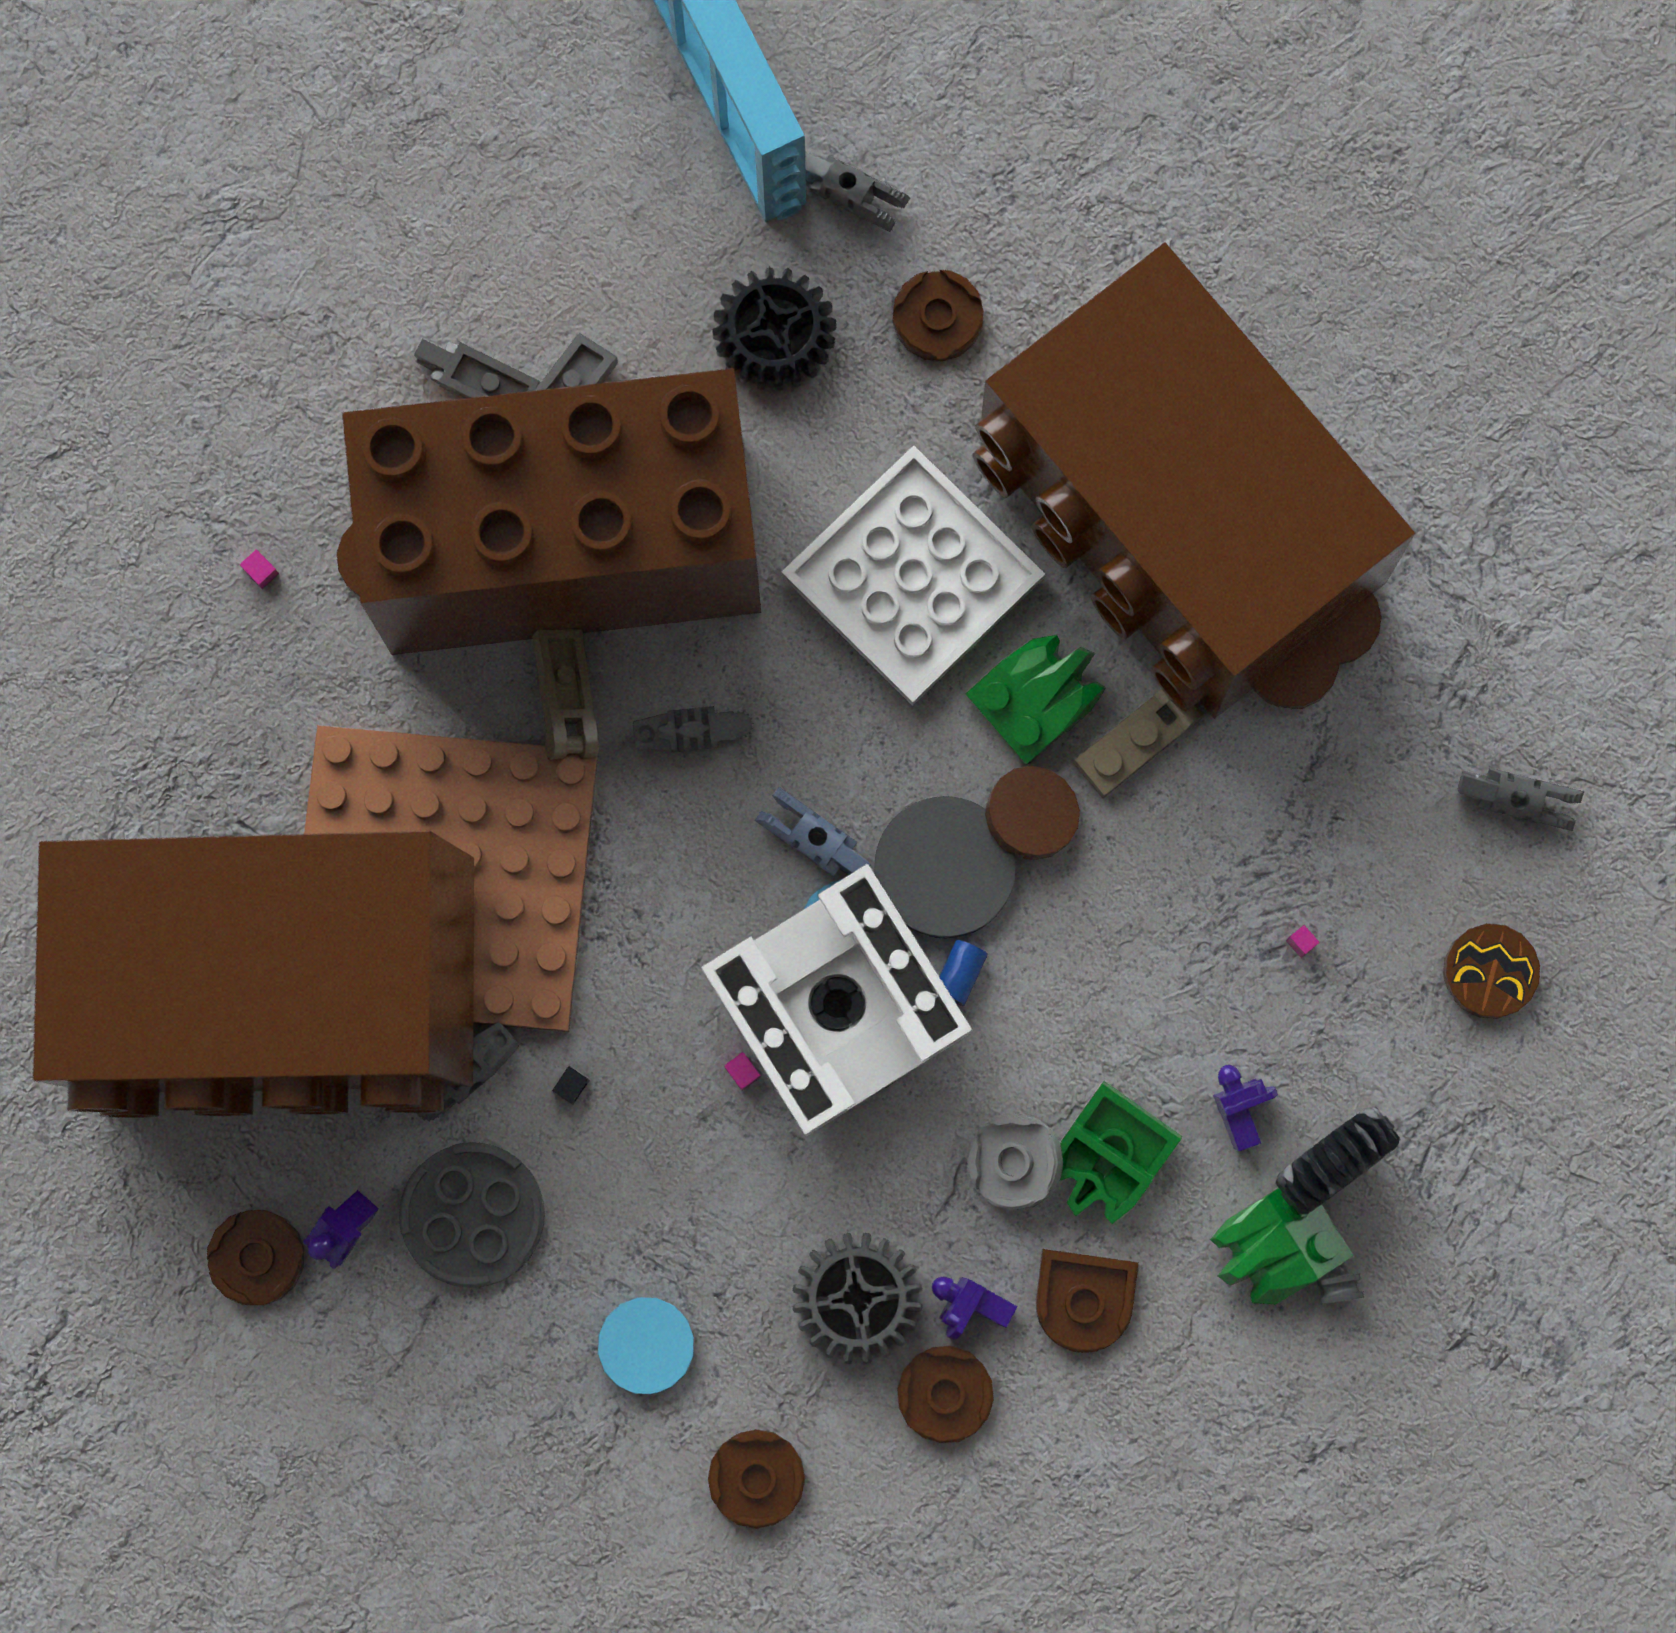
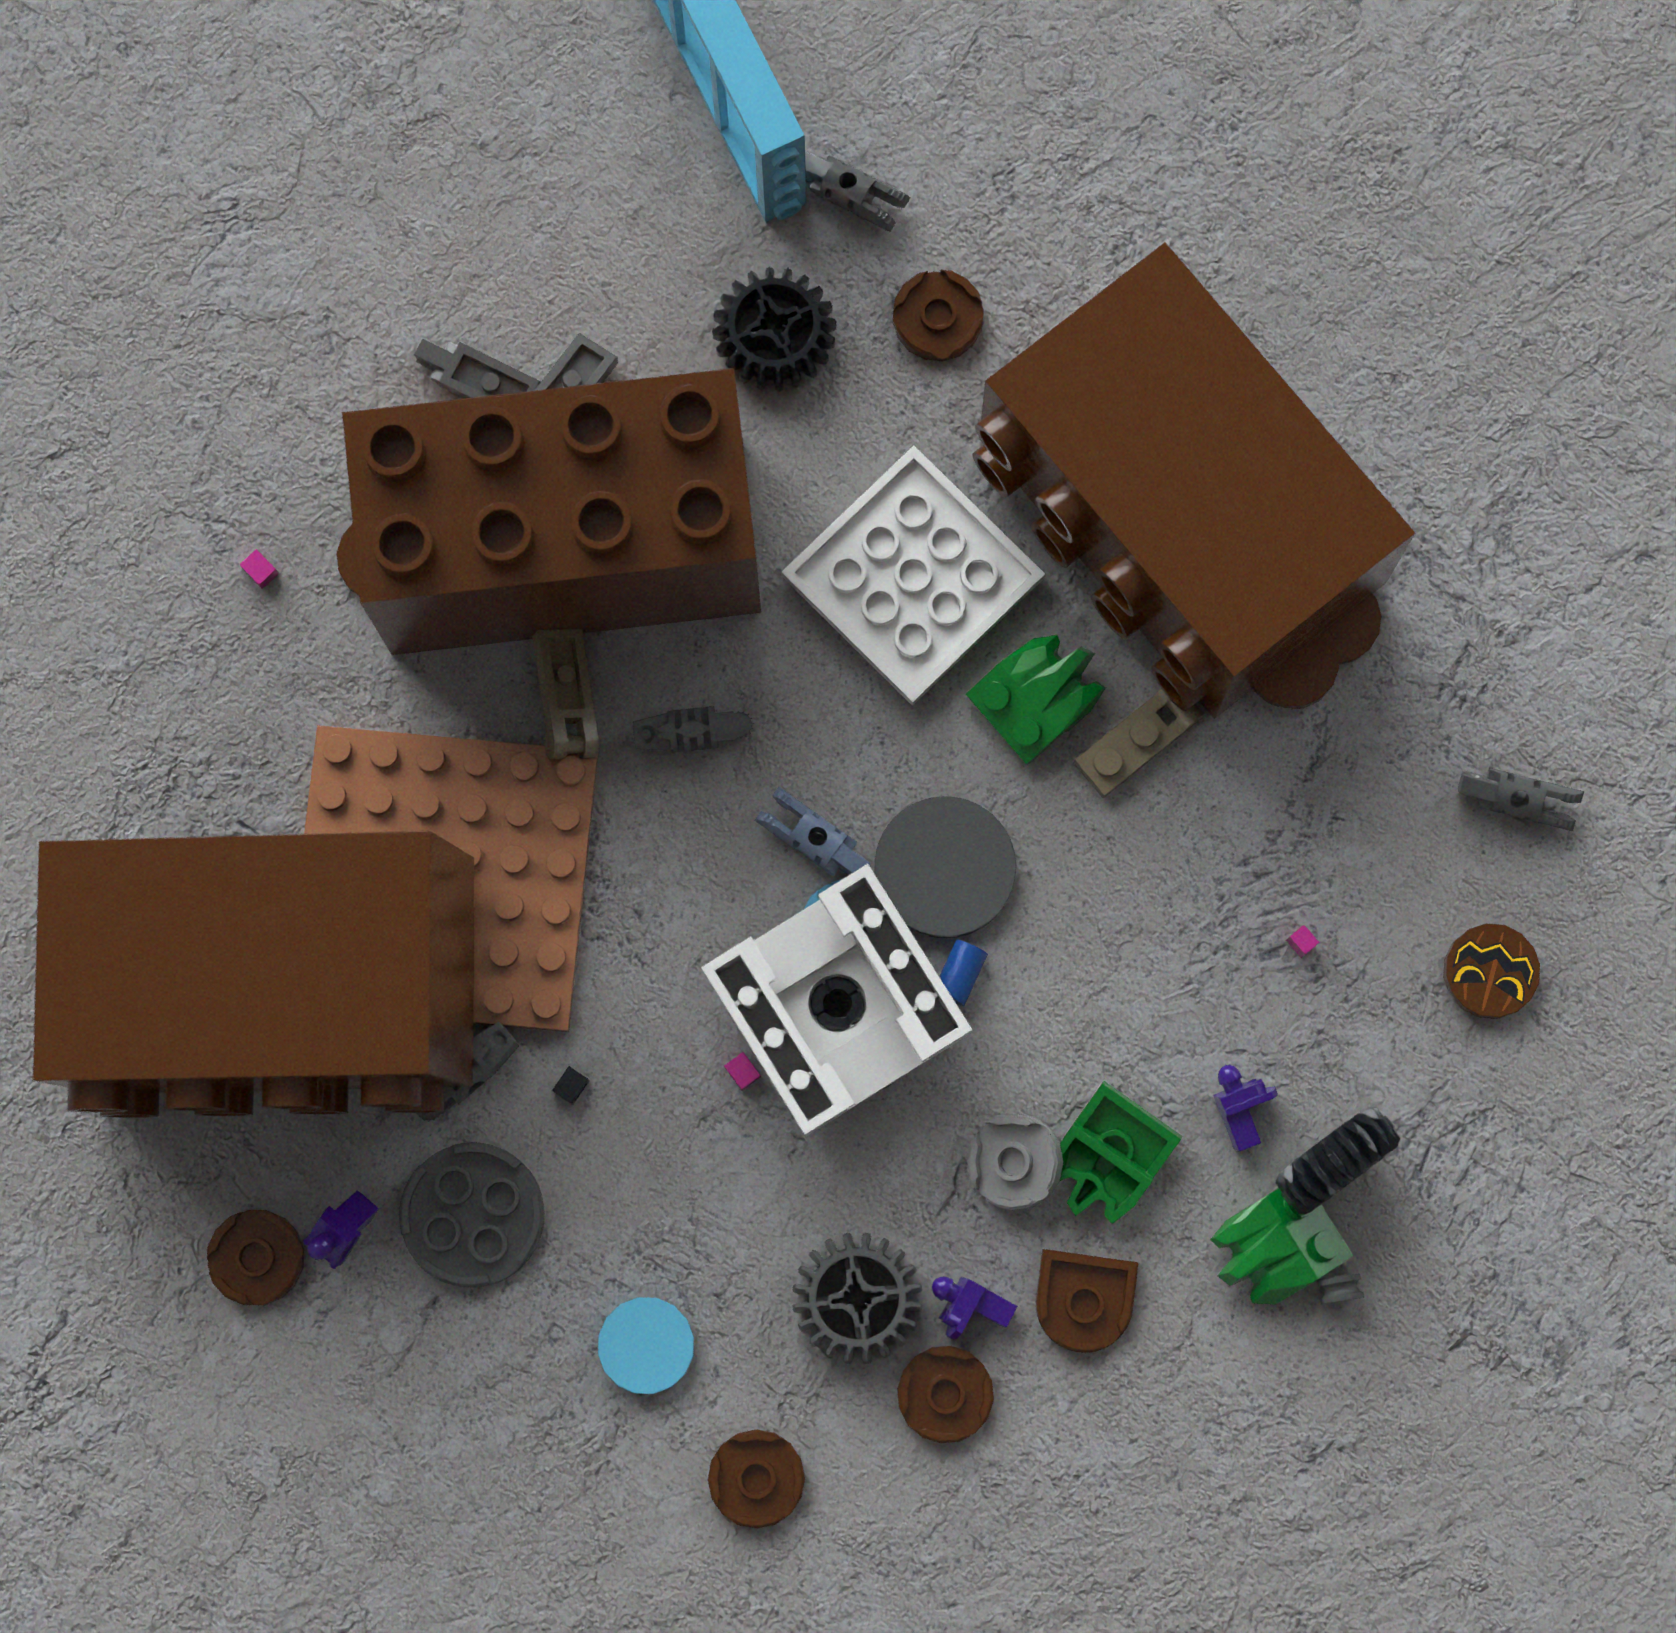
reddish brown tile [985,766,1080,860] -> none

